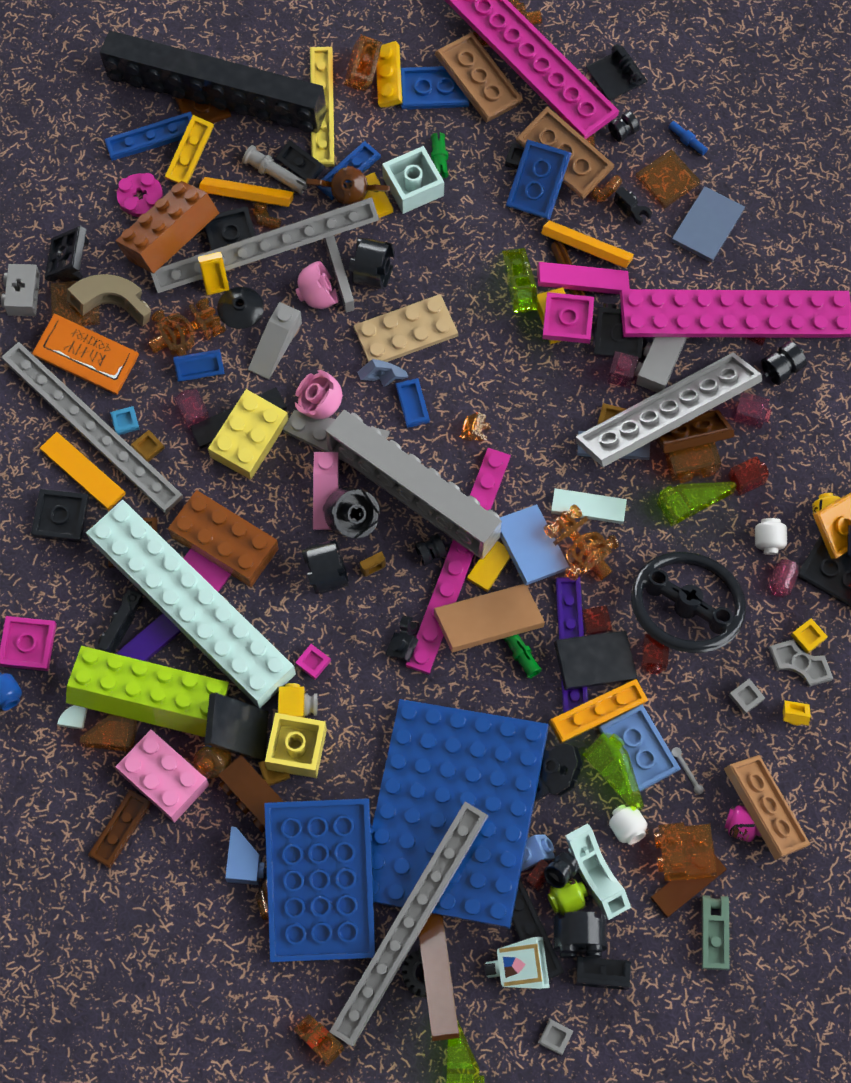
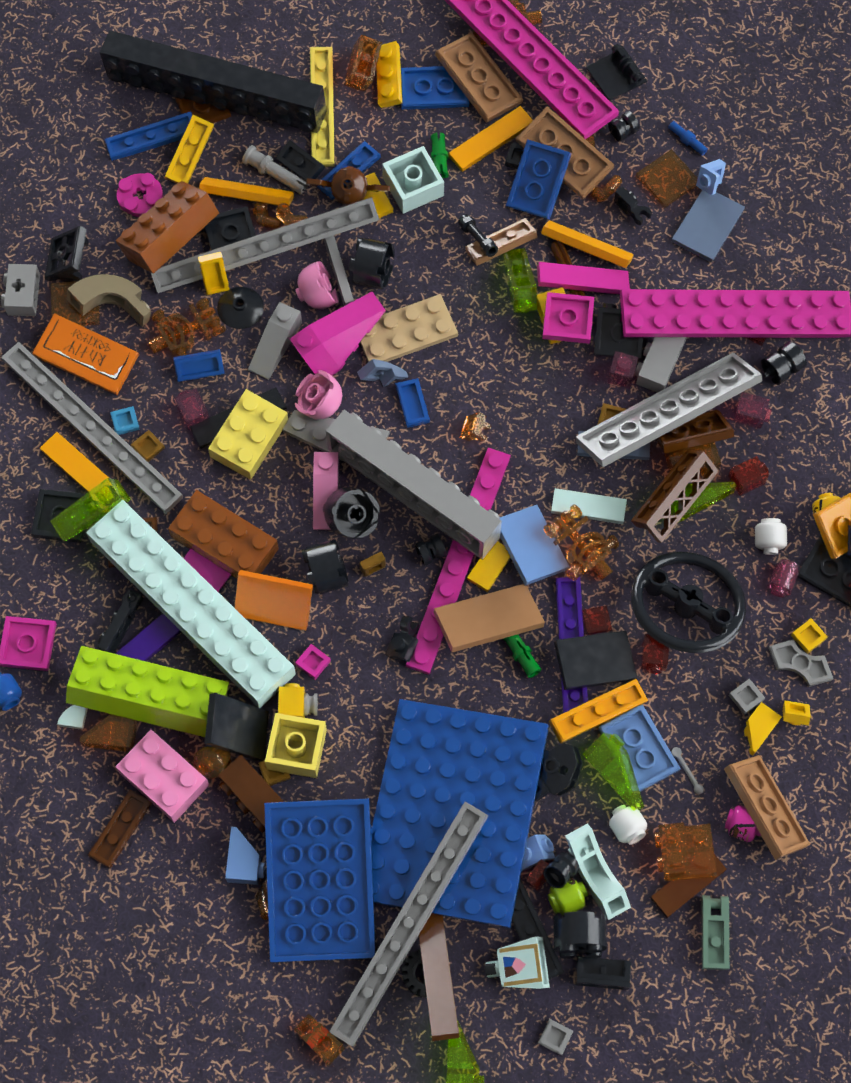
none -> clear neon green slope [50,478,131,541]
none -> orange tile [235,570,313,631]
none -> clear orange arm [276,203,307,226]
none -> dark pink wedge [290,292,386,376]
none -> light orange tile [449,106,533,172]
none -> black bar [458,214,498,257]
none -> medium nougat tile [465,218,537,266]
none -> reddish brown fence [631,449,719,543]
none -> light blue bracket [696,159,726,195]
none -> yellow slope [744,702,782,756]

